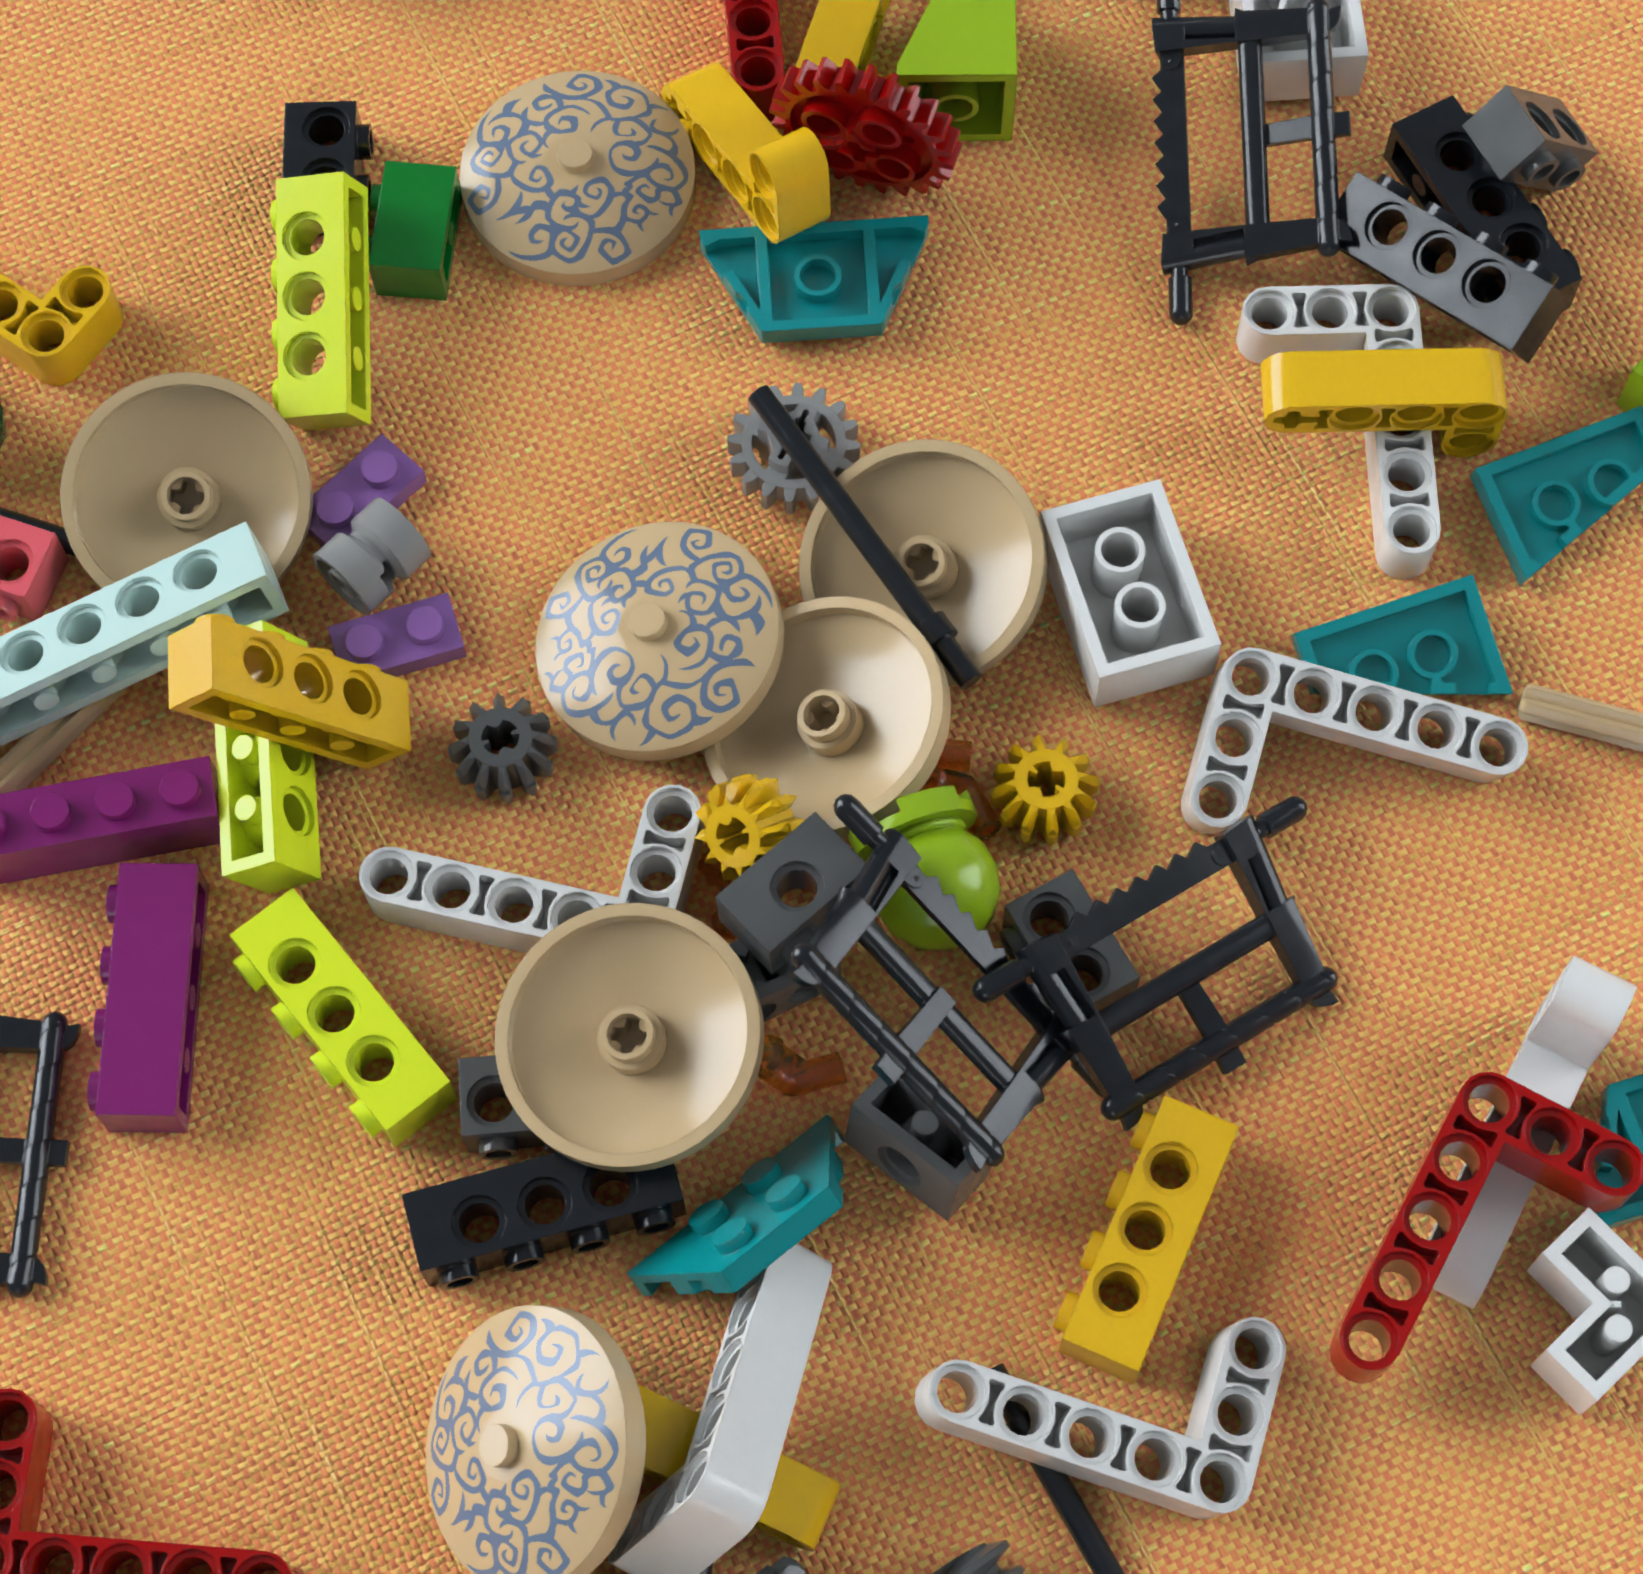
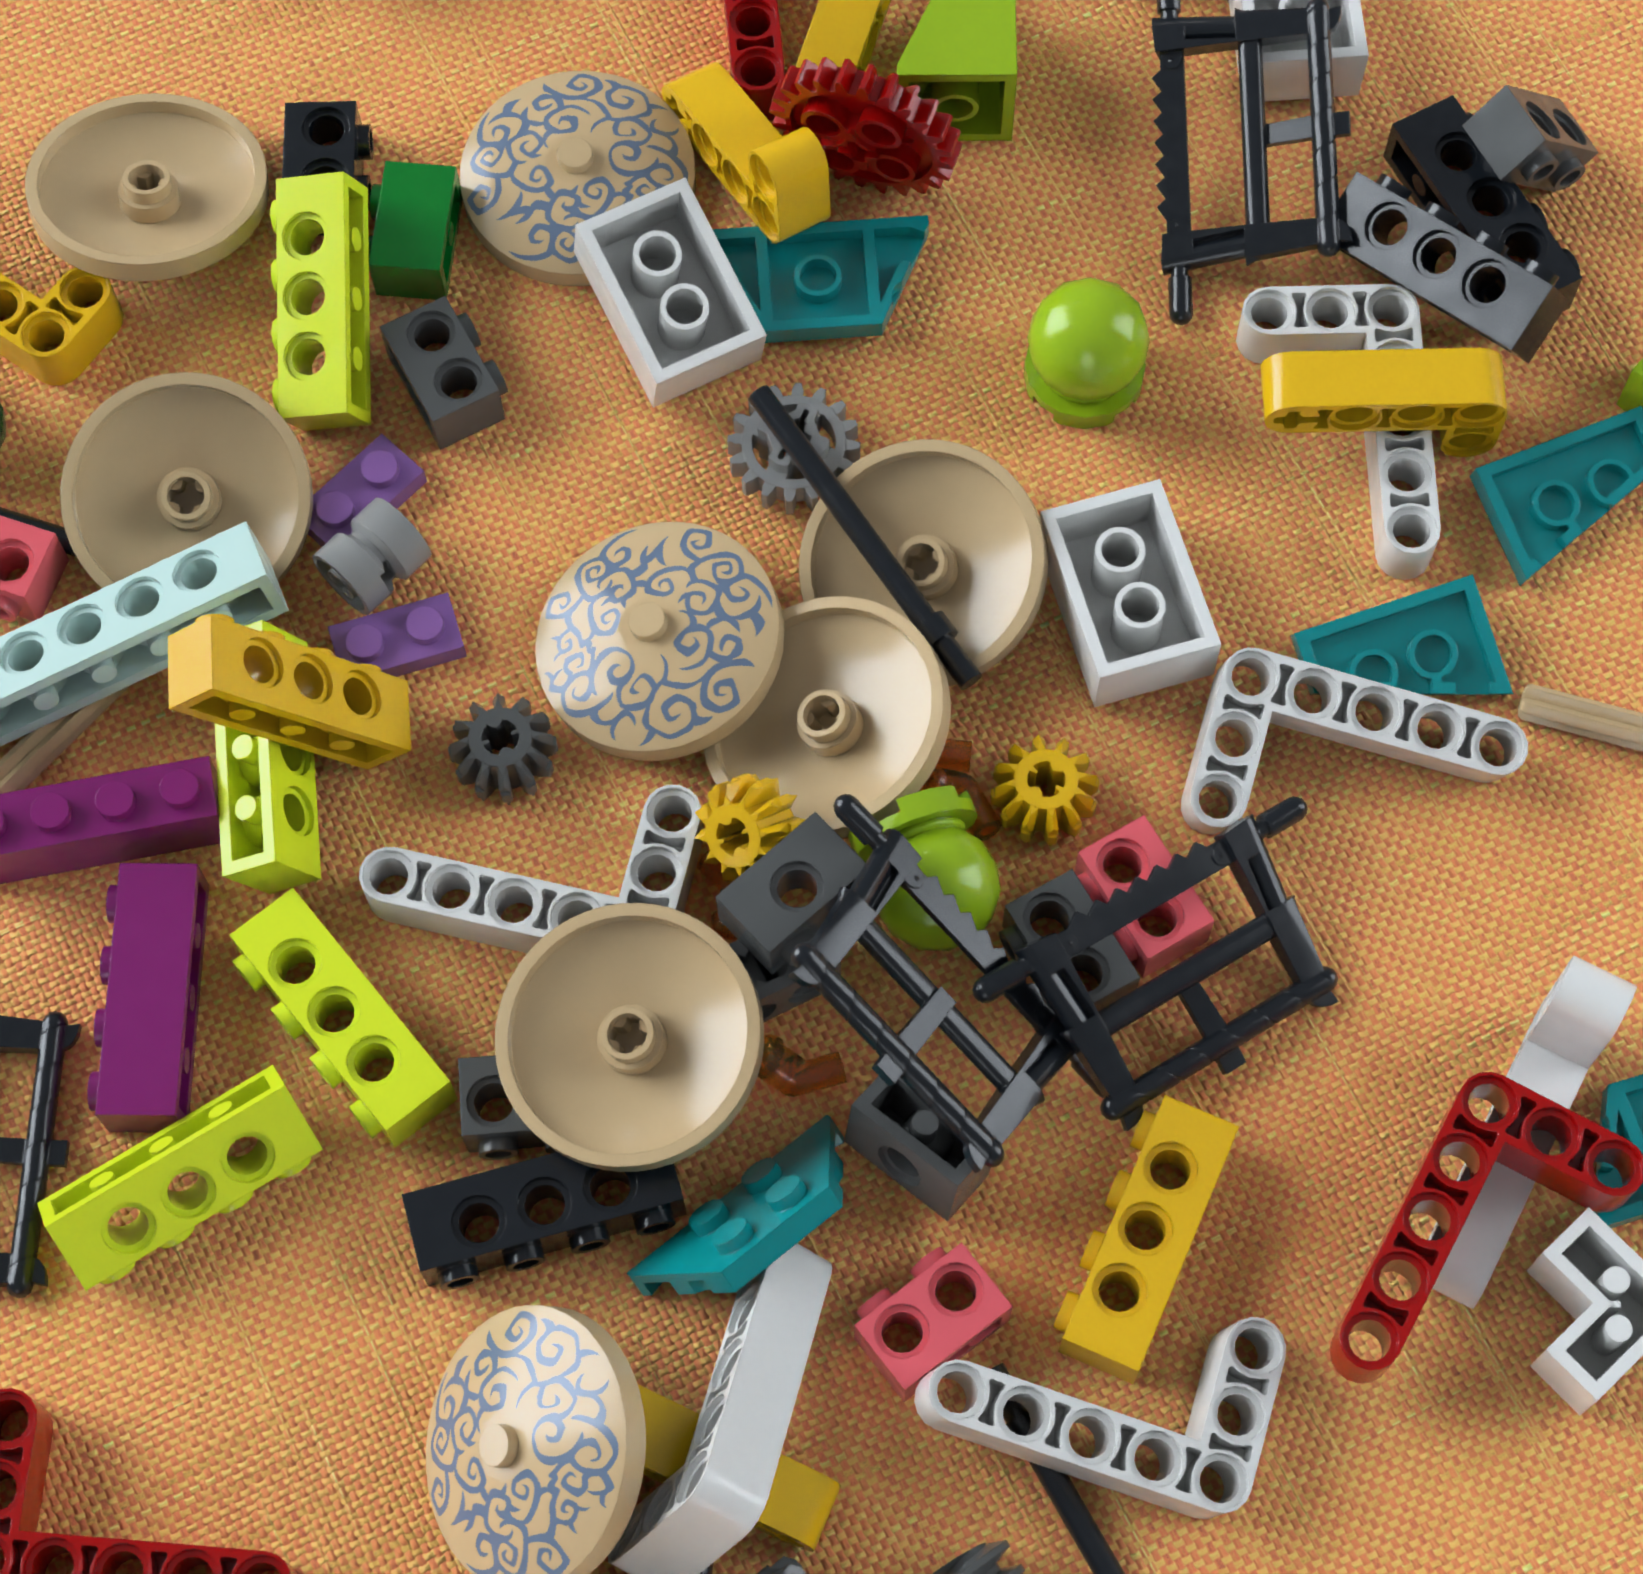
none -> tan dish [25,93,269,281]
none -> neon yellow brick [37,1065,323,1291]
none -> dark grey brick [380,296,508,450]
none -> white brick [574,177,767,408]
none -> coral brick [854,1242,1013,1402]
none -> lime tile [1023,277,1150,429]
none -> coral brick [1074,815,1215,979]

